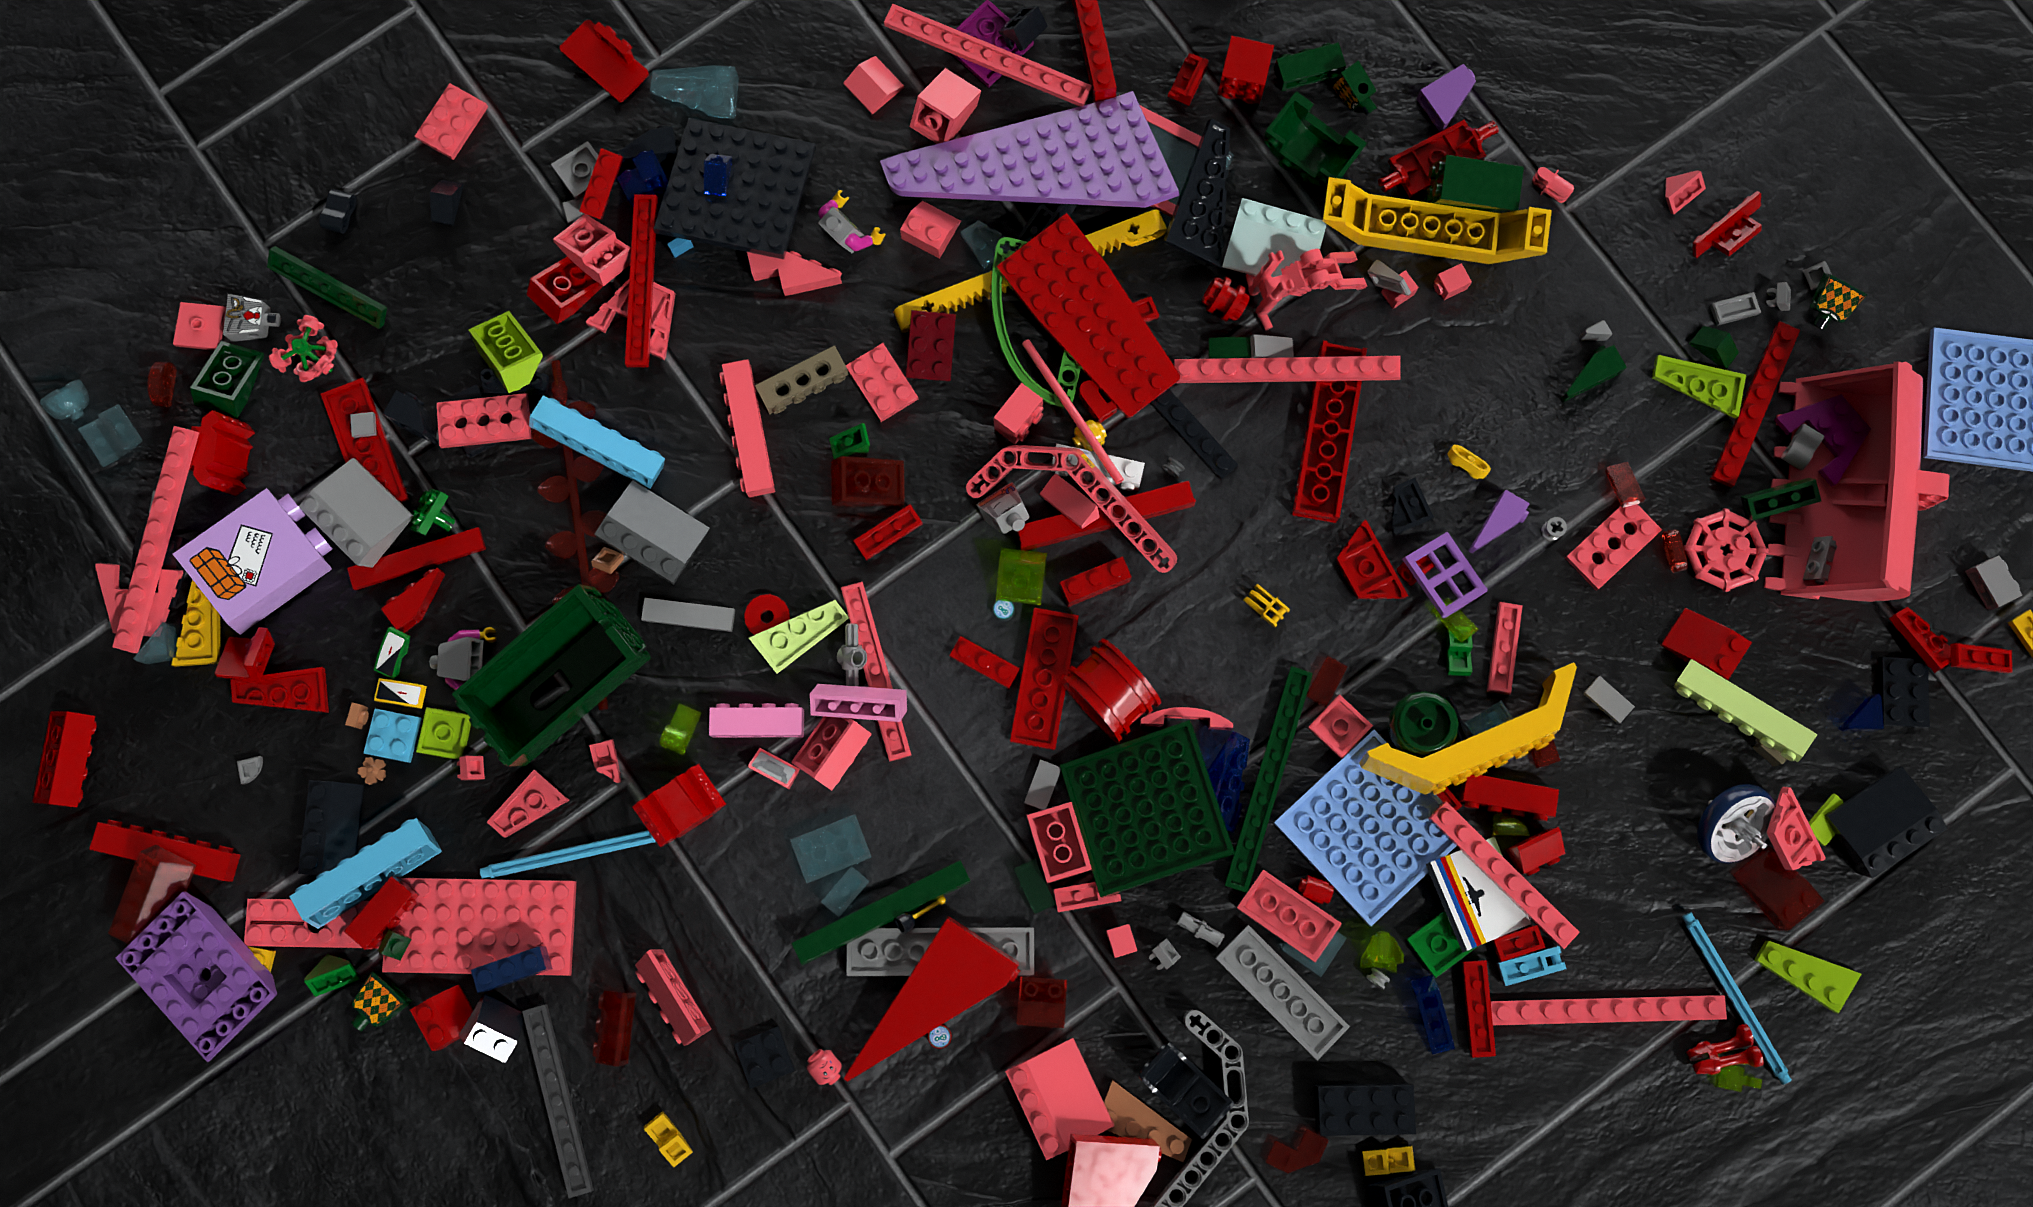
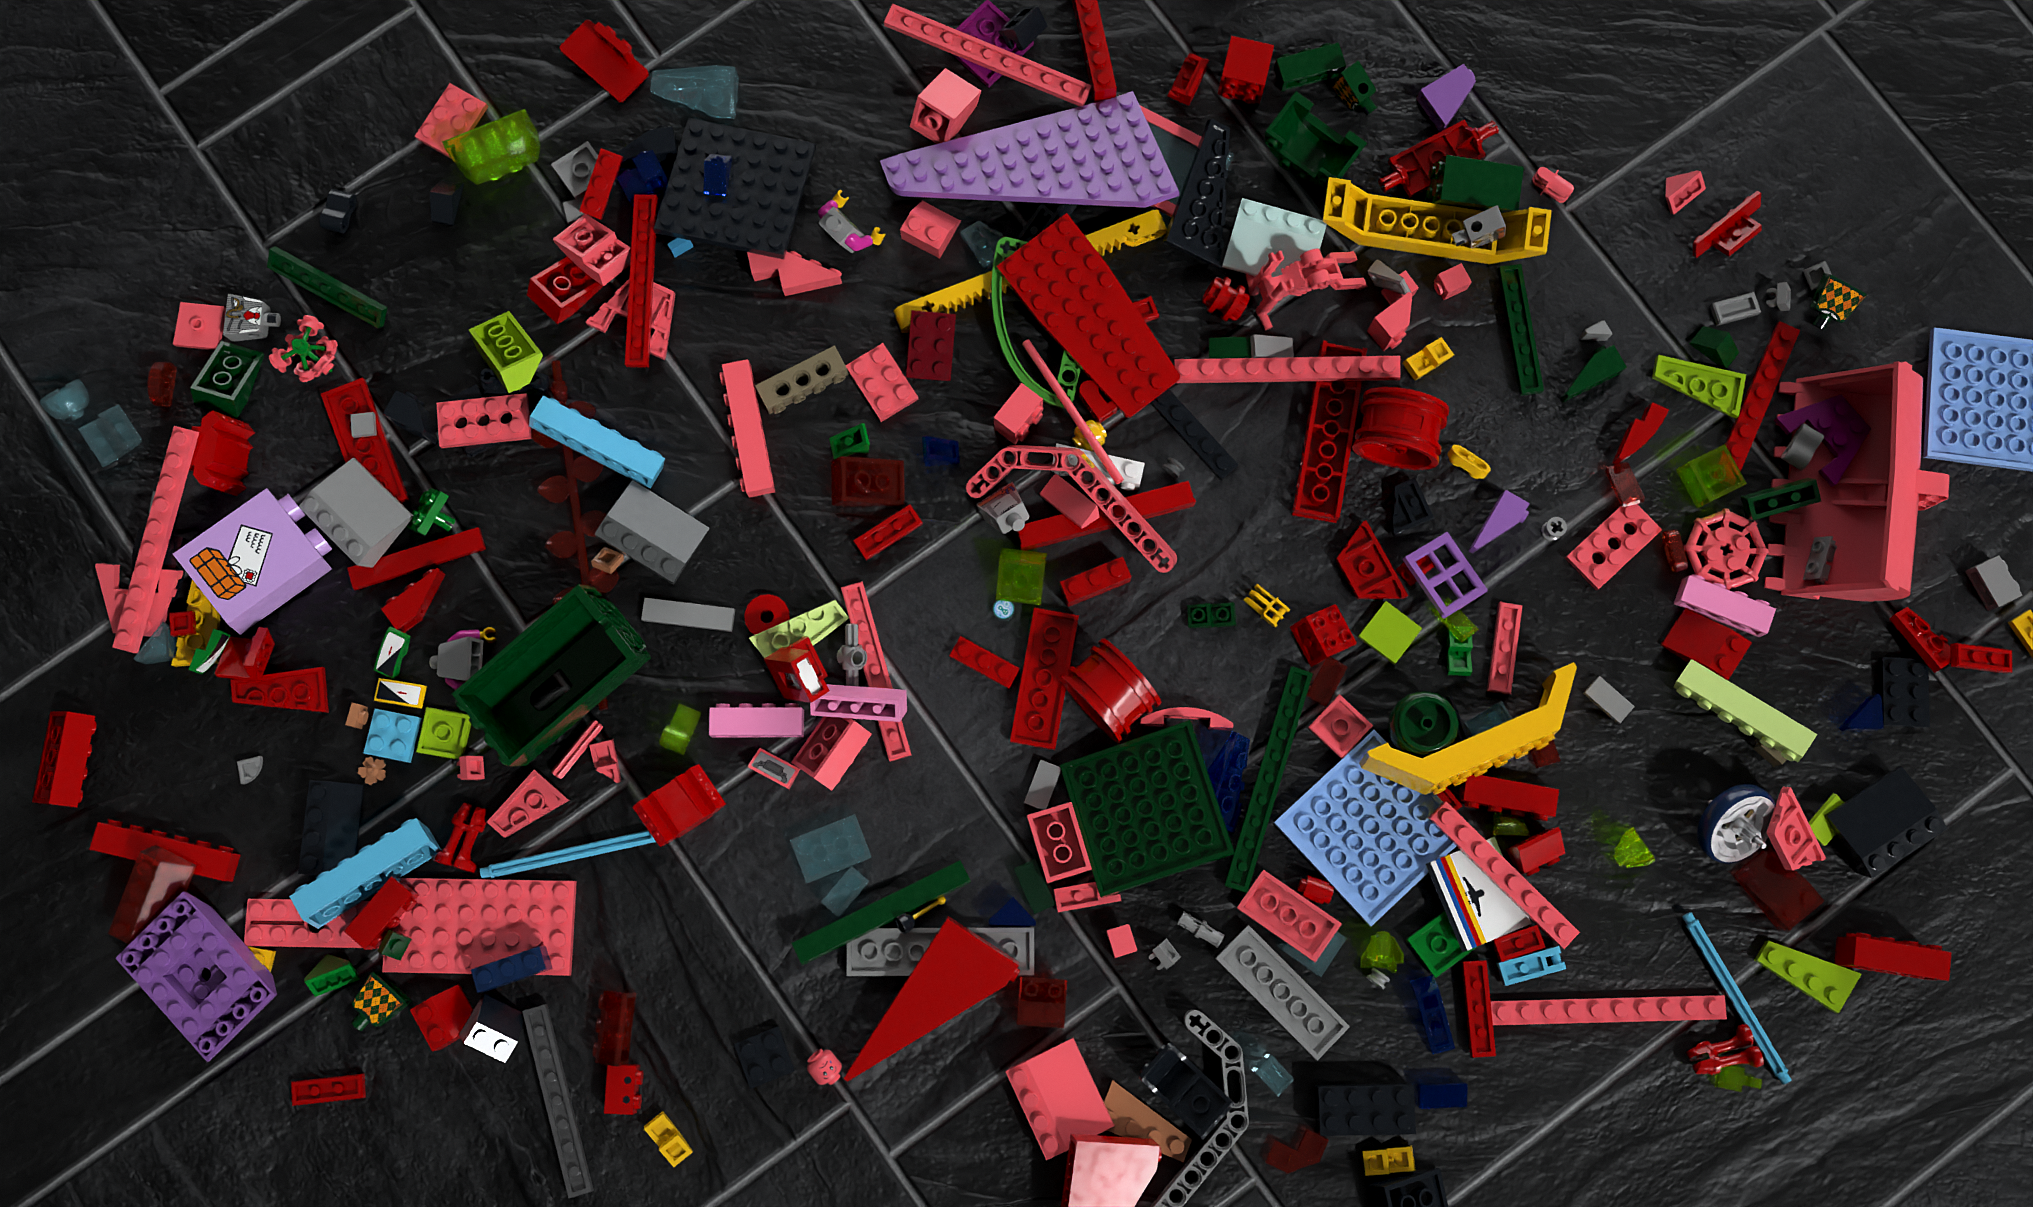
coral slope [635,949,711,1046] -> none
coral slope [843,56,904,115] -> none
tile [928,1025,952,1049] -> none
none -> red tile [169,611,196,637]
none -> green slope [189,629,230,674]
none -> red tile [291,1073,366,1106]
none -> red piece [433,802,486,873]
none -> clear neon green windscreen [442,109,540,185]
none -> coral axle [551,720,603,779]
none -> red brick [604,1063,643,1115]
none -> red brick [764,636,830,703]
none -> clear blue slope [922,436,960,467]
none -> clear blue slope [989,897,1036,926]
none -> dark green slope [1187,602,1237,628]
none -> clear light blue slope [1251,1053,1294,1097]
none -> red bracket [1290,604,1357,667]
none -> red wheel [1352,387,1450,470]
none -> lime tile [1358,601,1422,665]
none -> coral slope [1367,291,1412,351]
none -> yellow slope [1402,337,1454,381]
none -> clear blue slope [1417,1083,1468,1109]
none -> light grey torso [1452,205,1506,249]
none -> dark green plate [1497,264,1544,396]
none -> red slope [1612,402,1669,465]
none -> clear neon green brick [1613,827,1656,869]
none -> bright pink brick [1674,574,1776,637]
none -> clear neon green slope [1676,444,1747,509]
none -> red brick [1835,933,1951,981]

